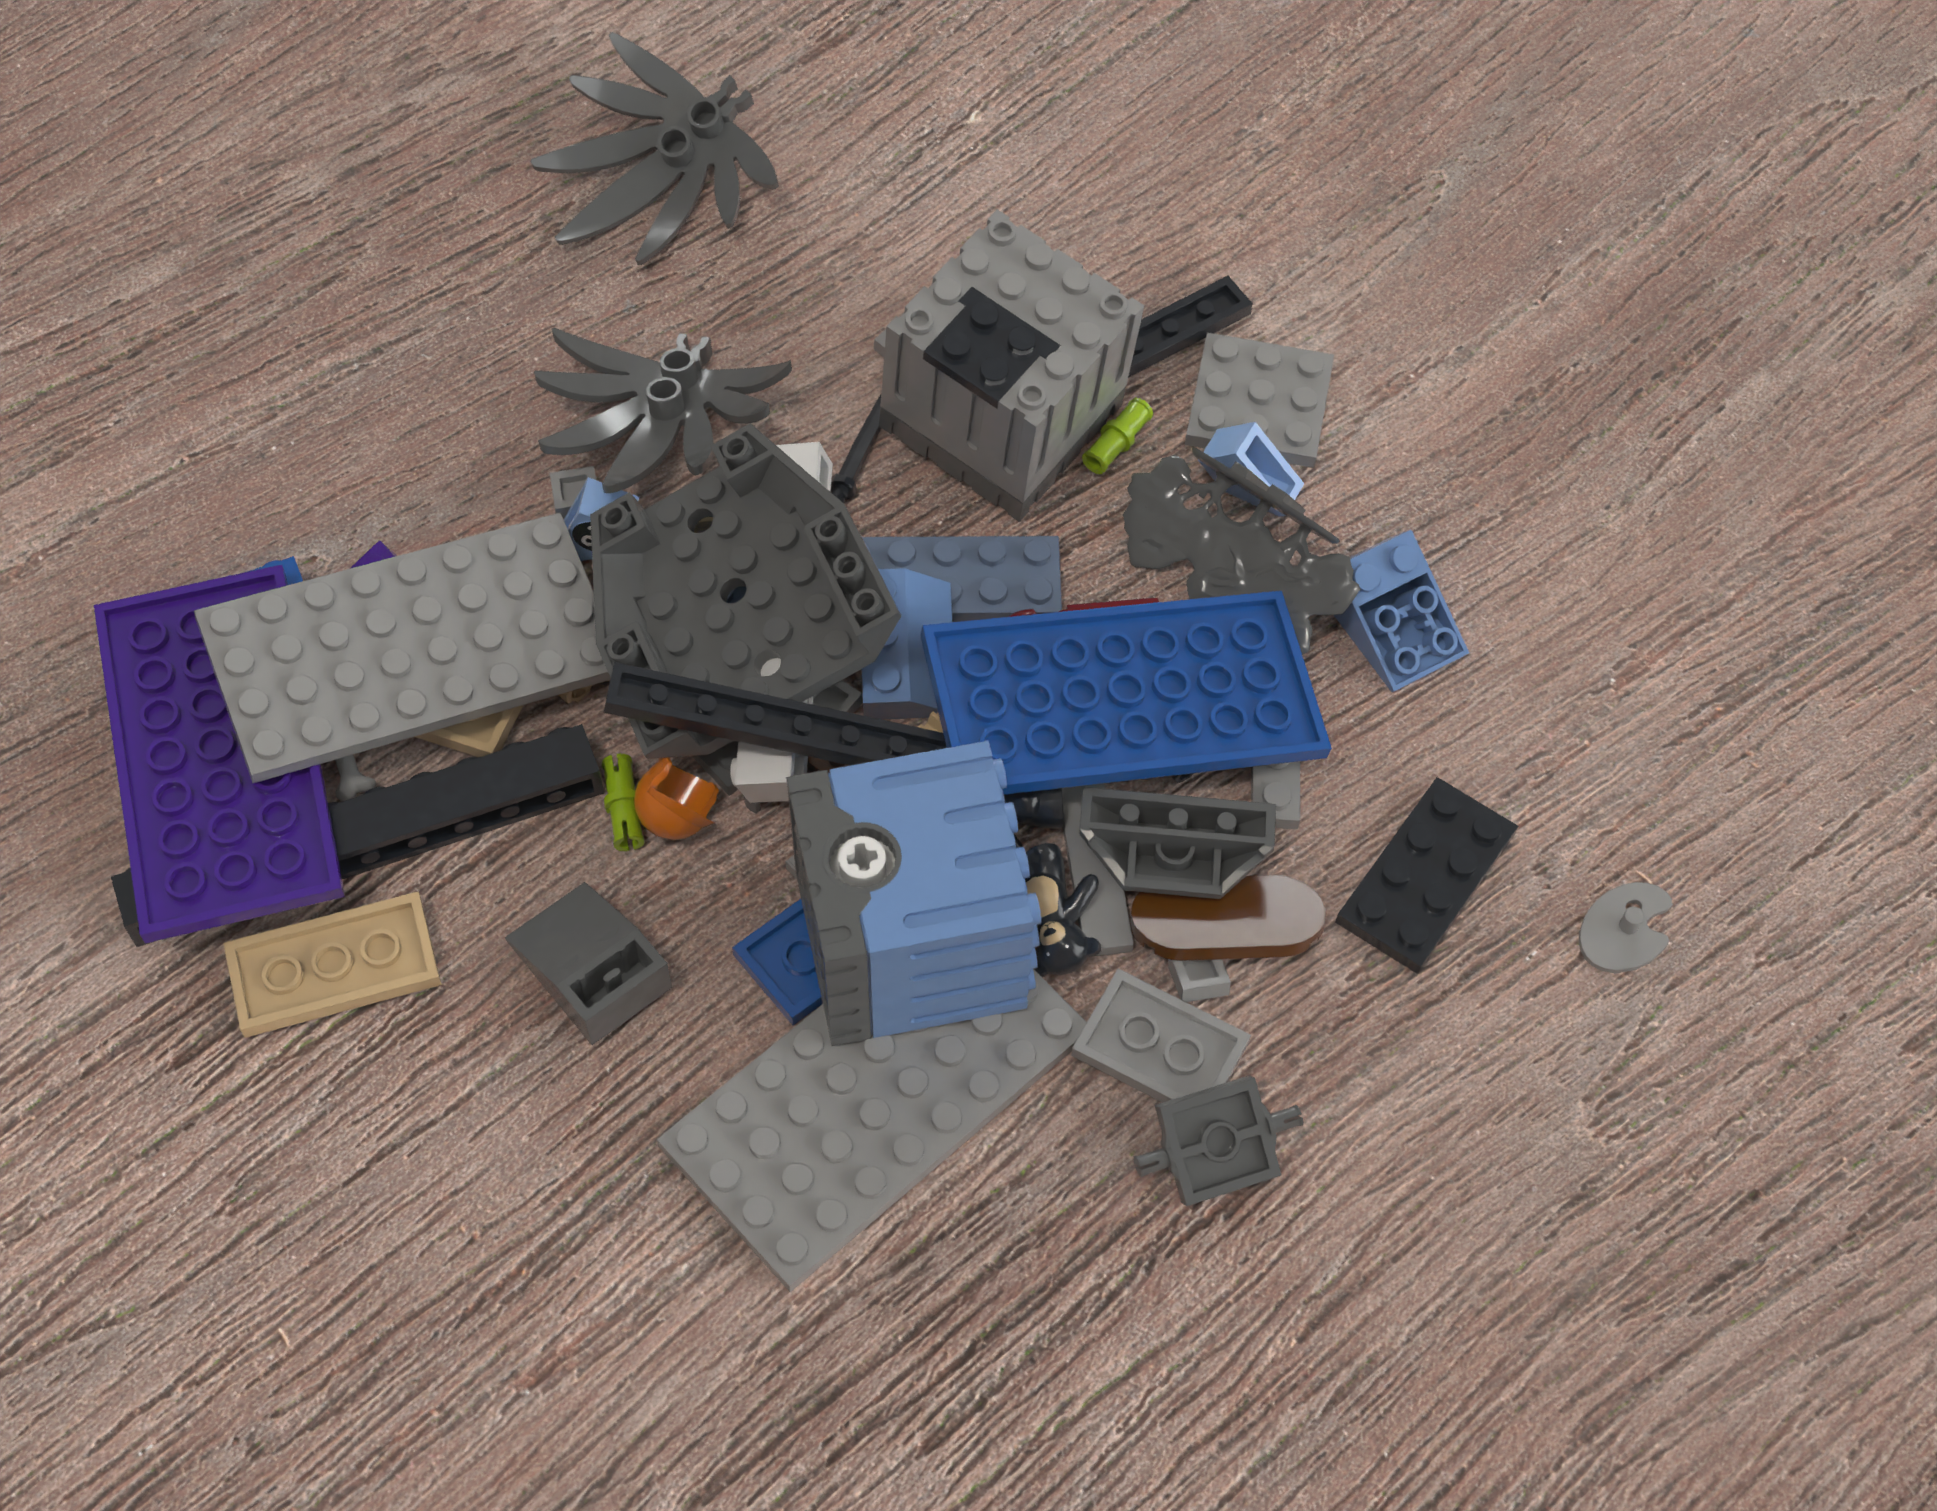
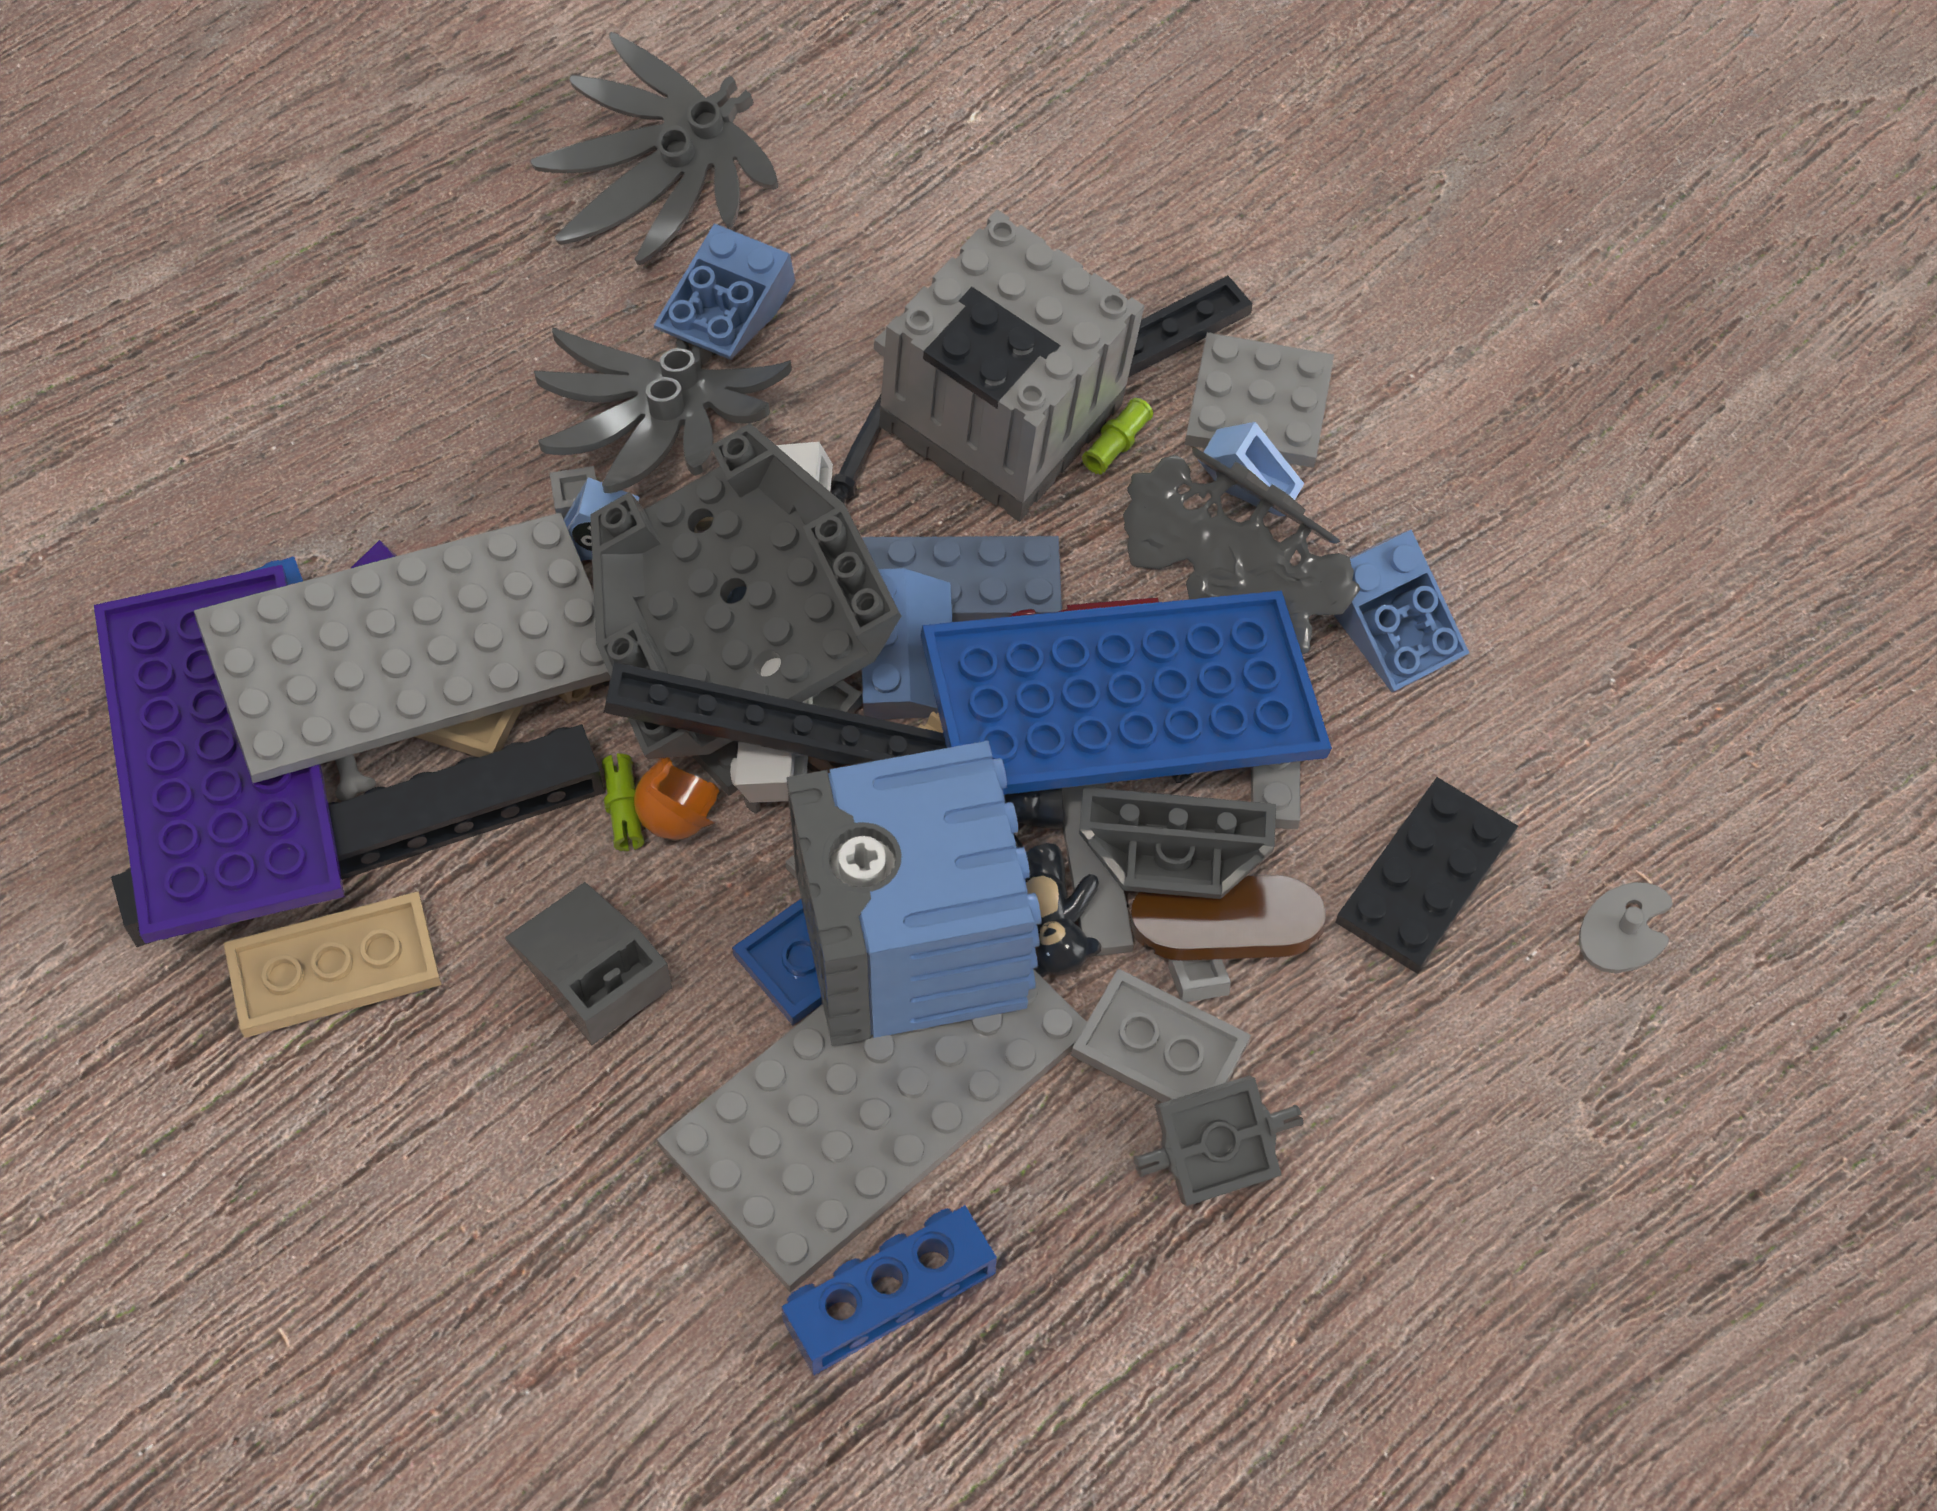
none -> medium blue slope [654,223,795,360]
none -> blue brick [781,1205,997,1376]

